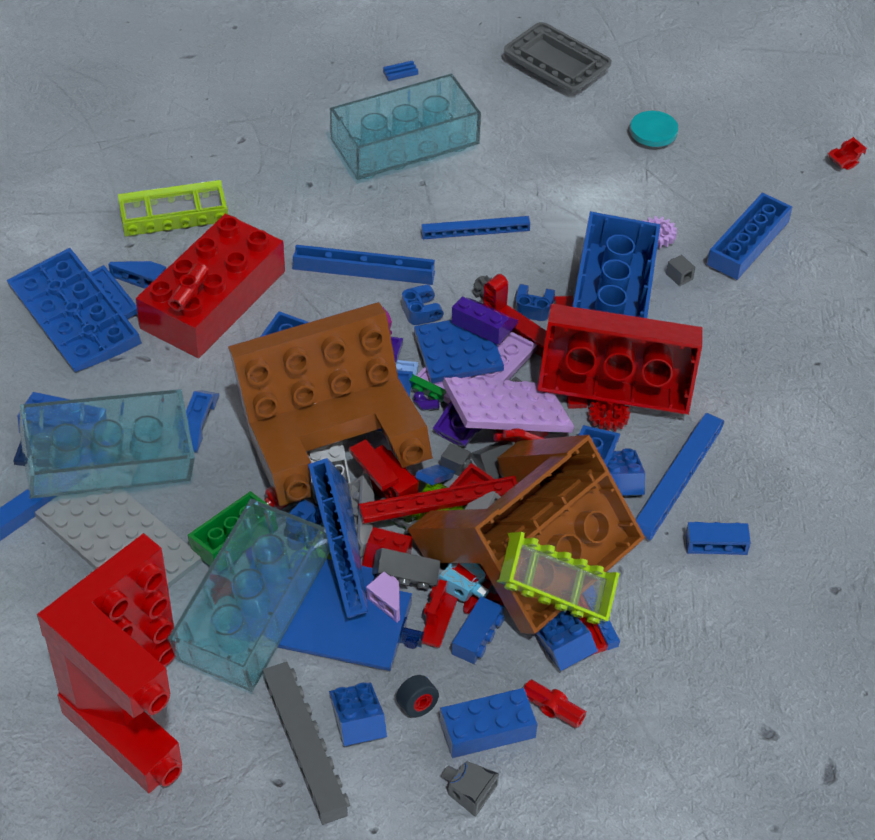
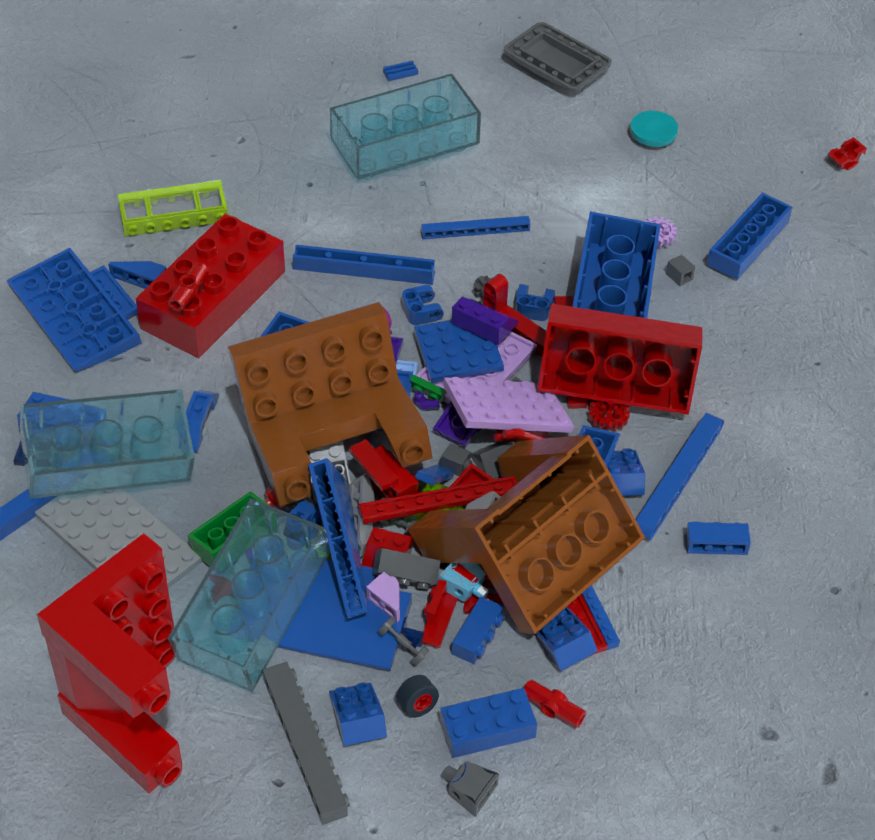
window [497,532,620,624] -> none
none -> dark grey wheel [377,616,429,666]

